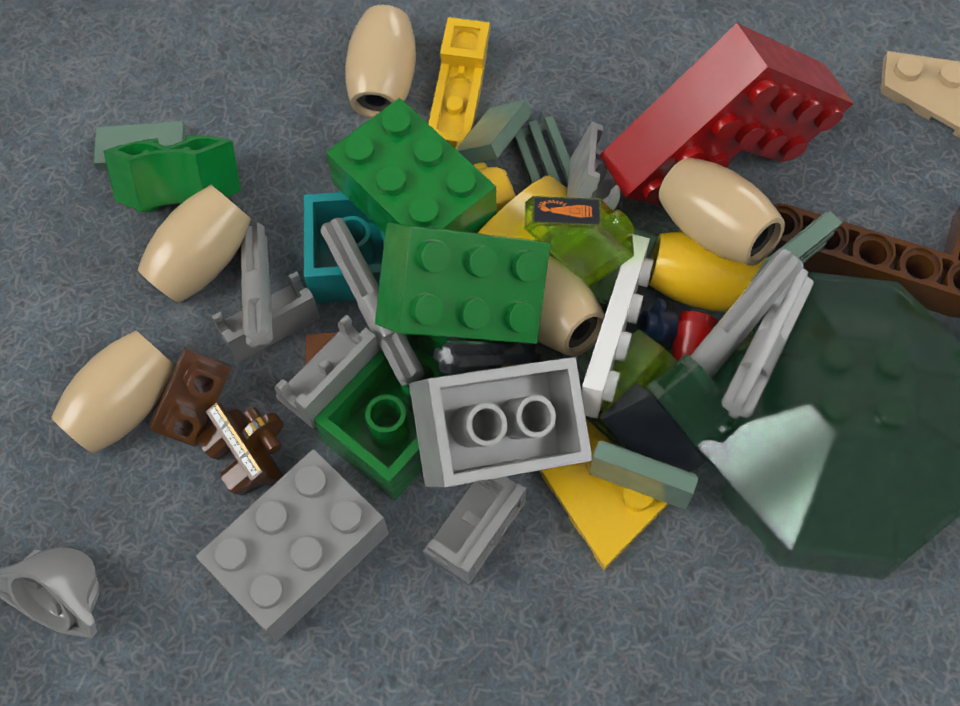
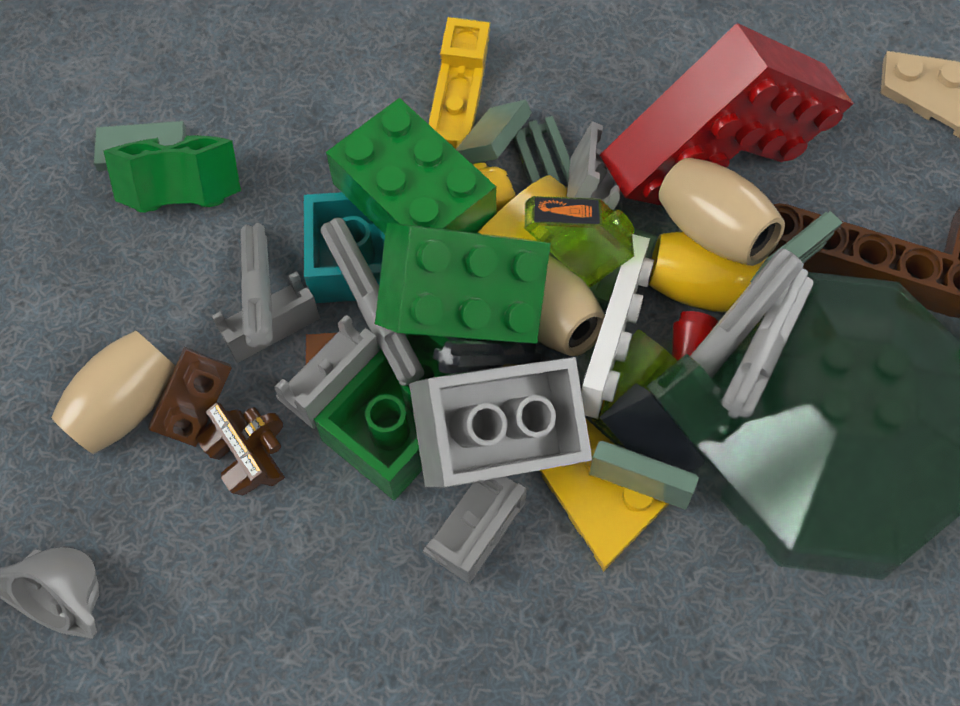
tan piece [138,185,251,303] -> none
light grey brick [195,449,389,643] -> none
tan piece [345,5,416,118] -> none
dark blue plate [637,298,678,355] -> none

